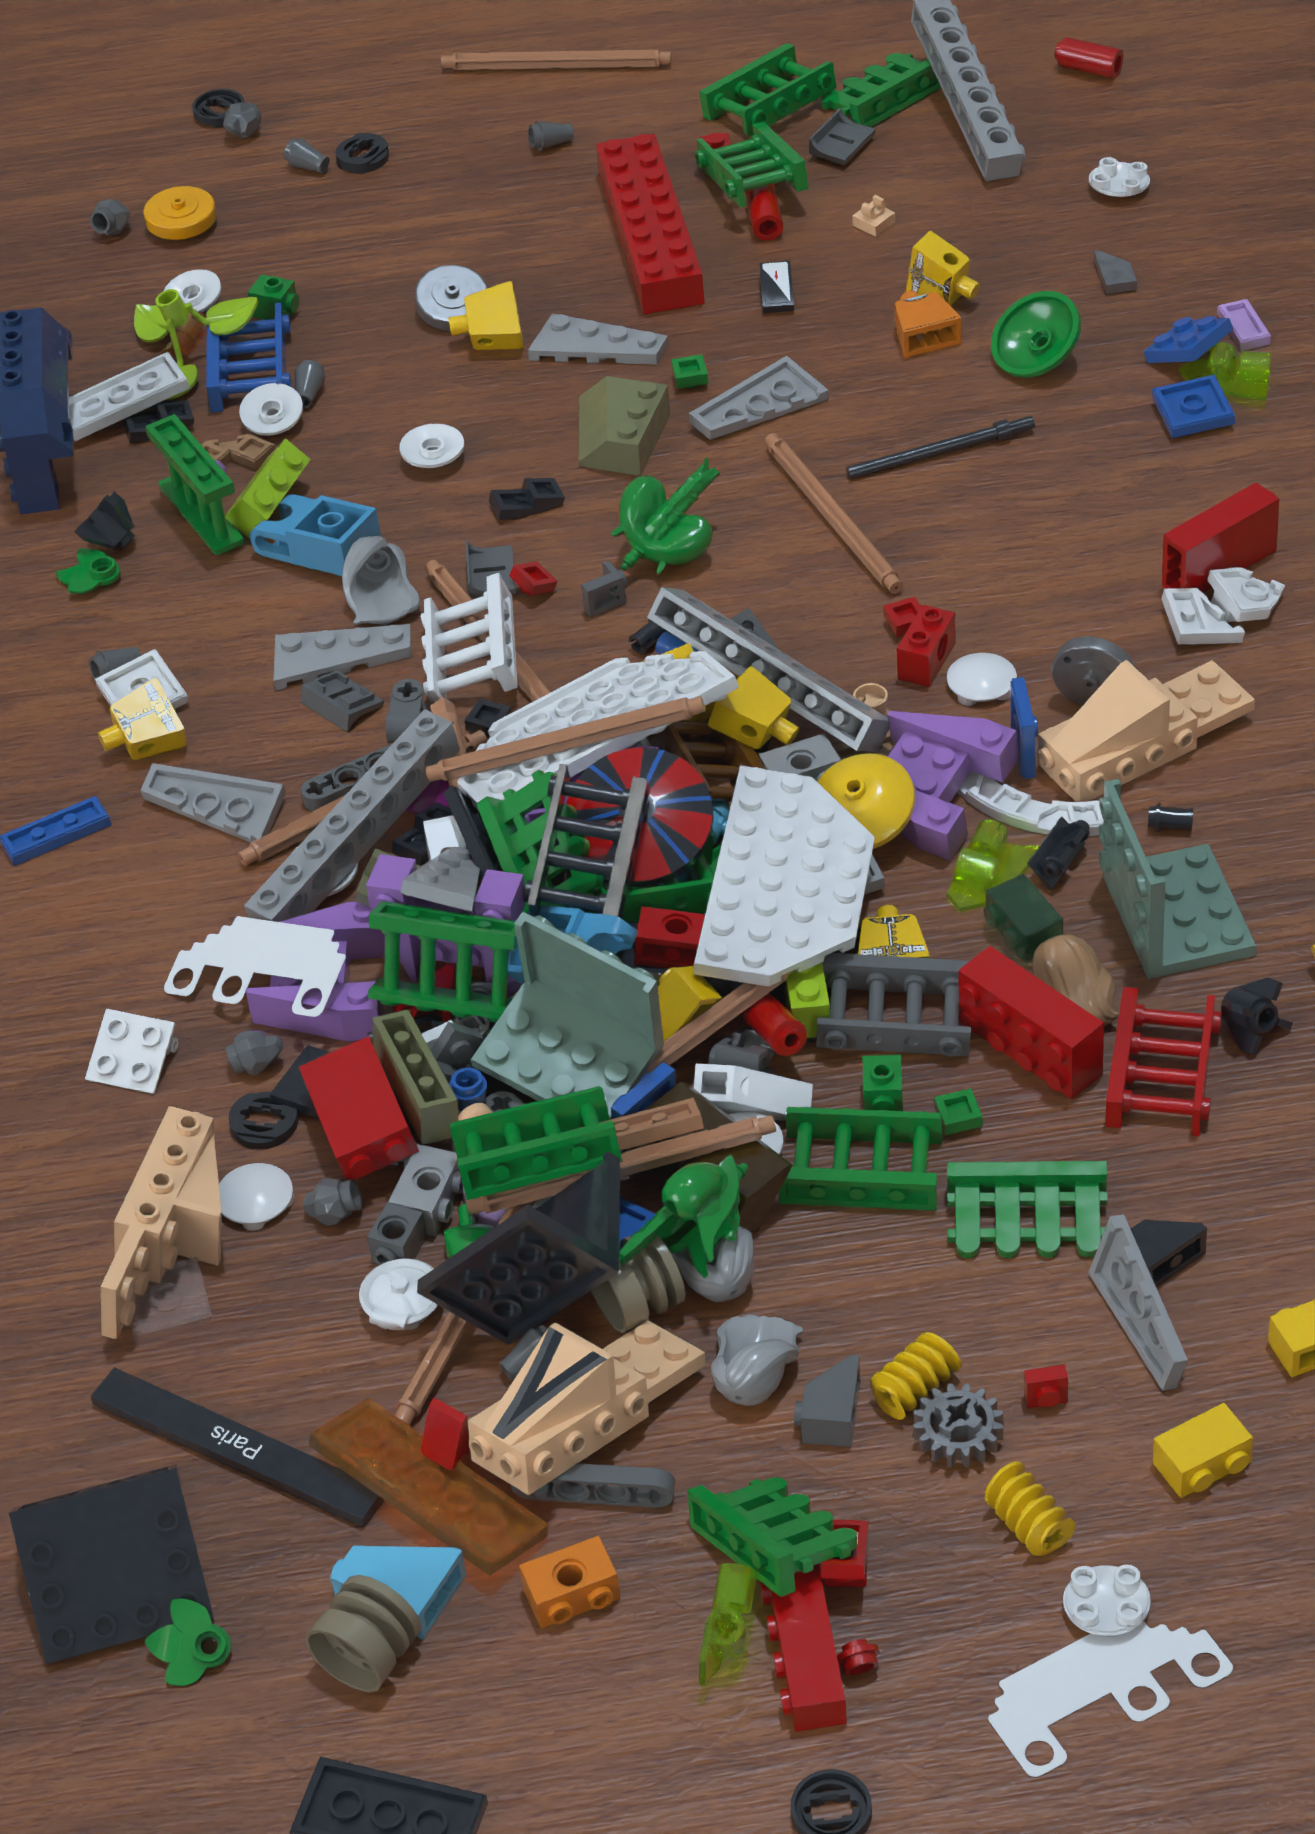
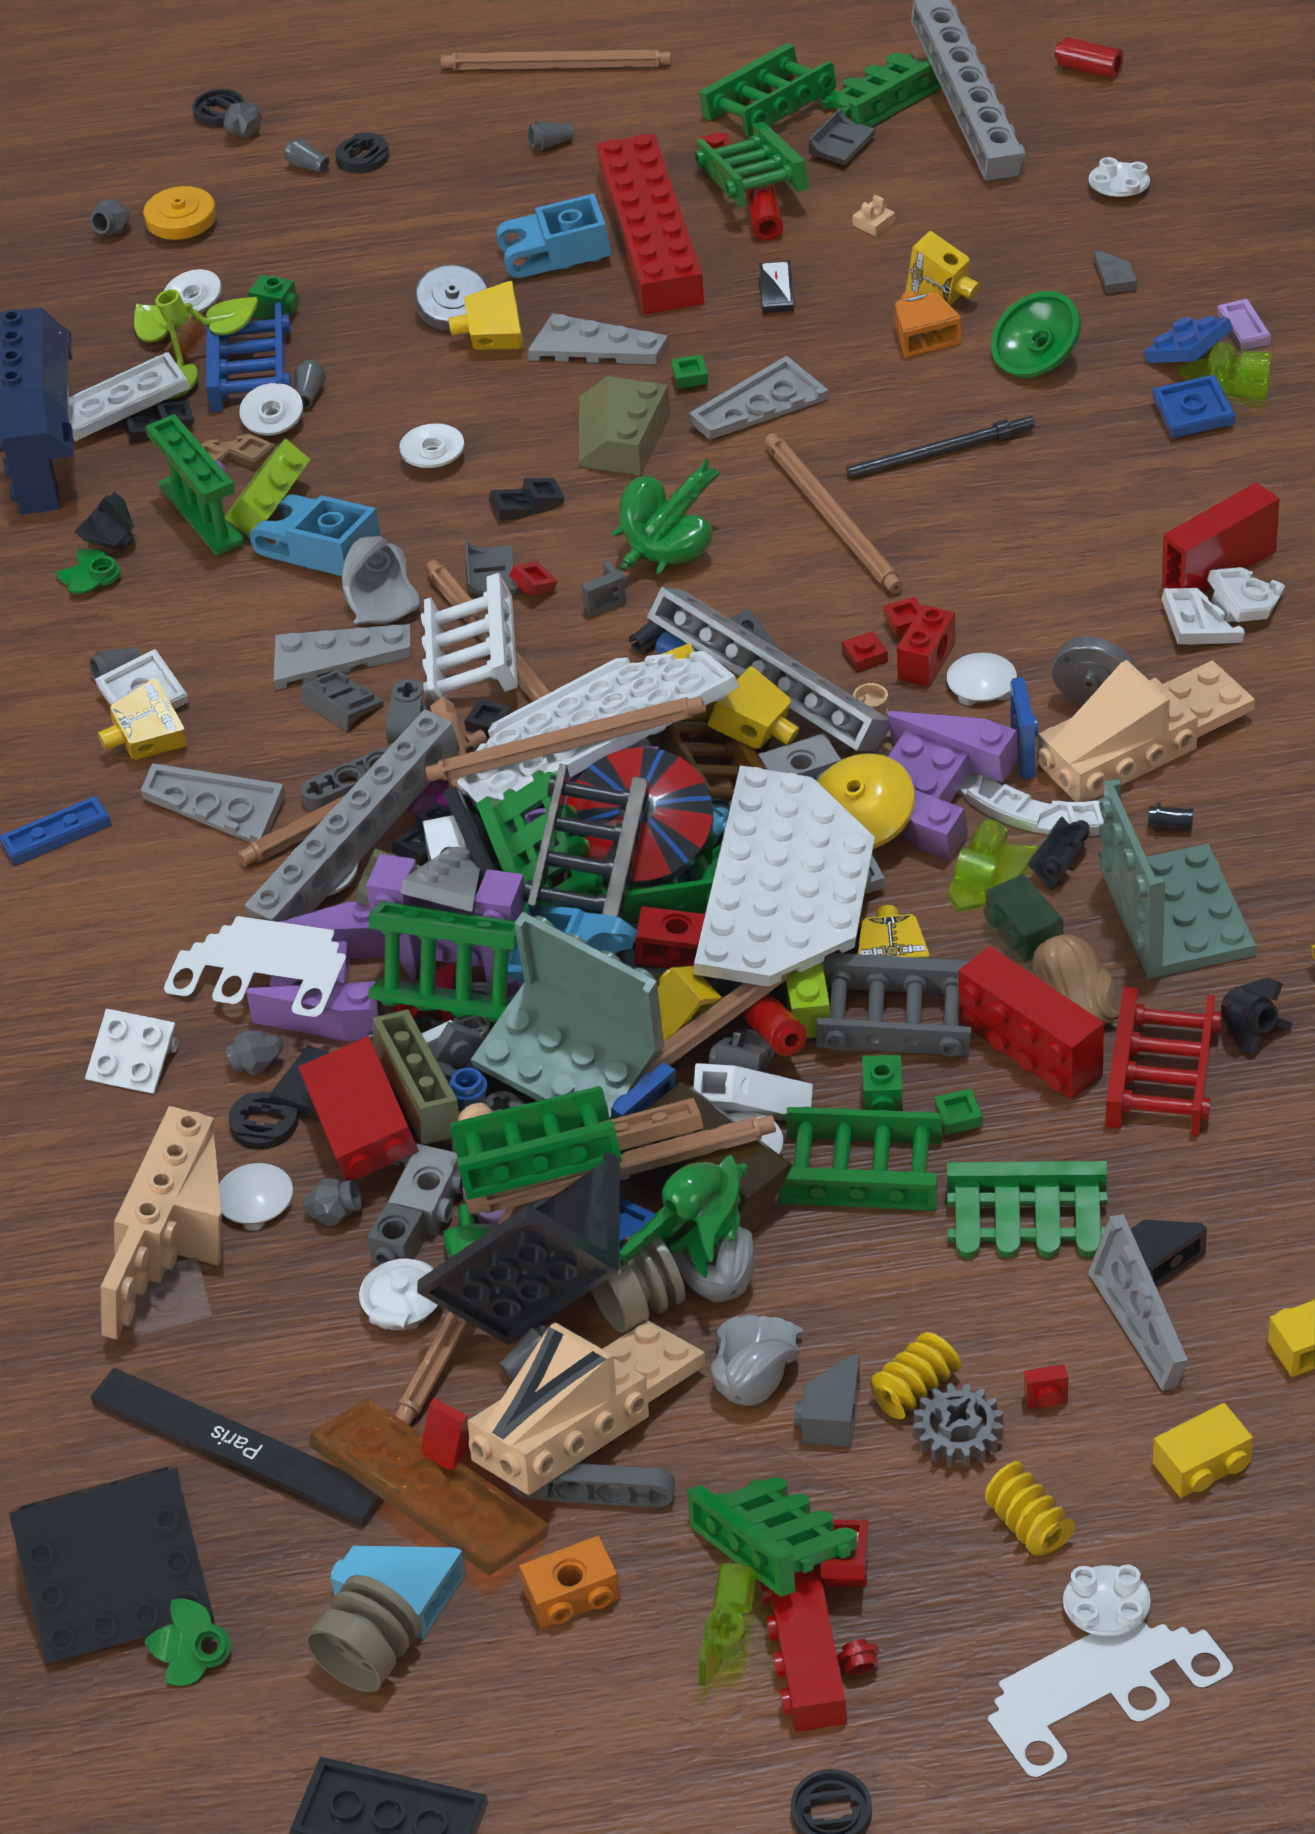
none -> dark azure brick [496,193,612,278]
none -> red plate [842,631,888,672]

